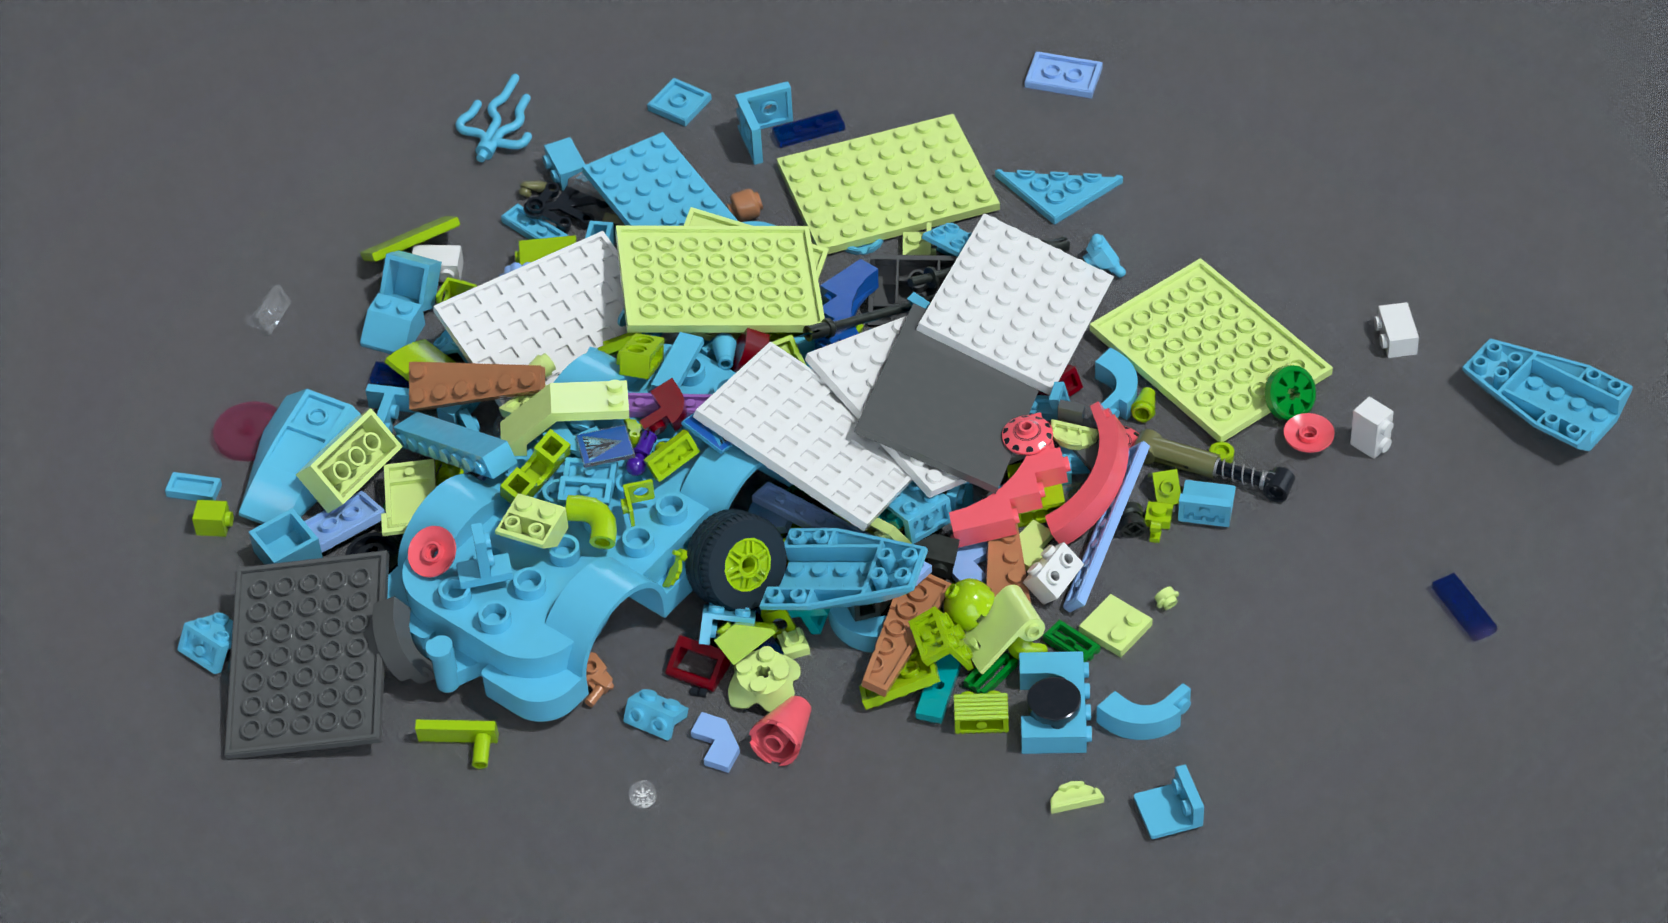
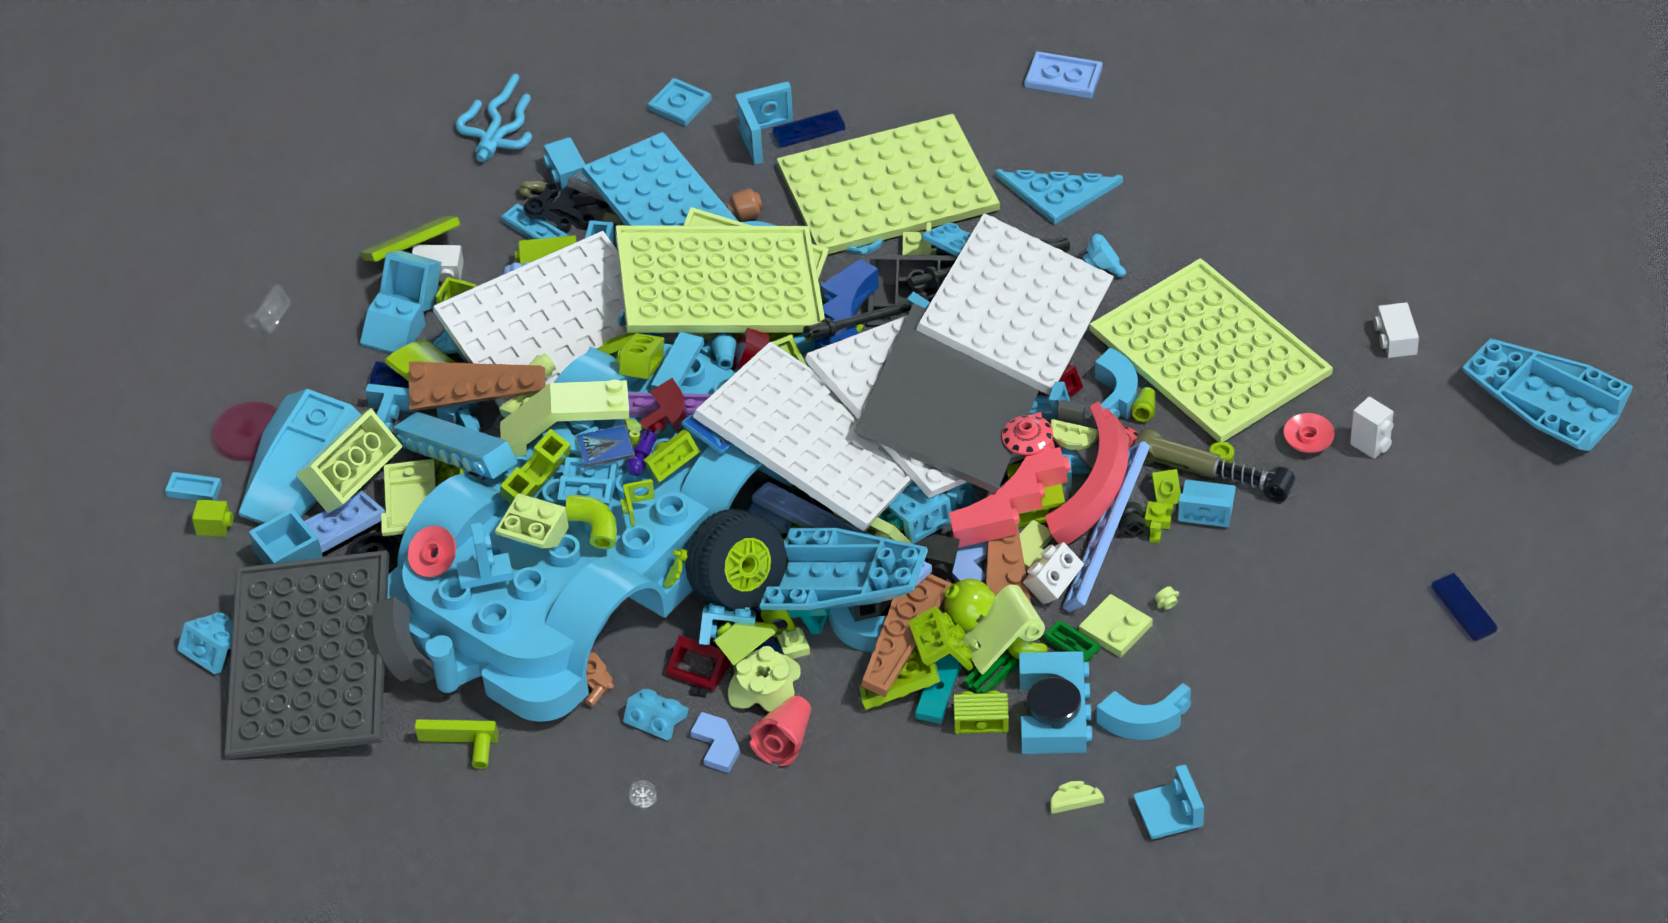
green wheel [1265,365,1316,421] -> none

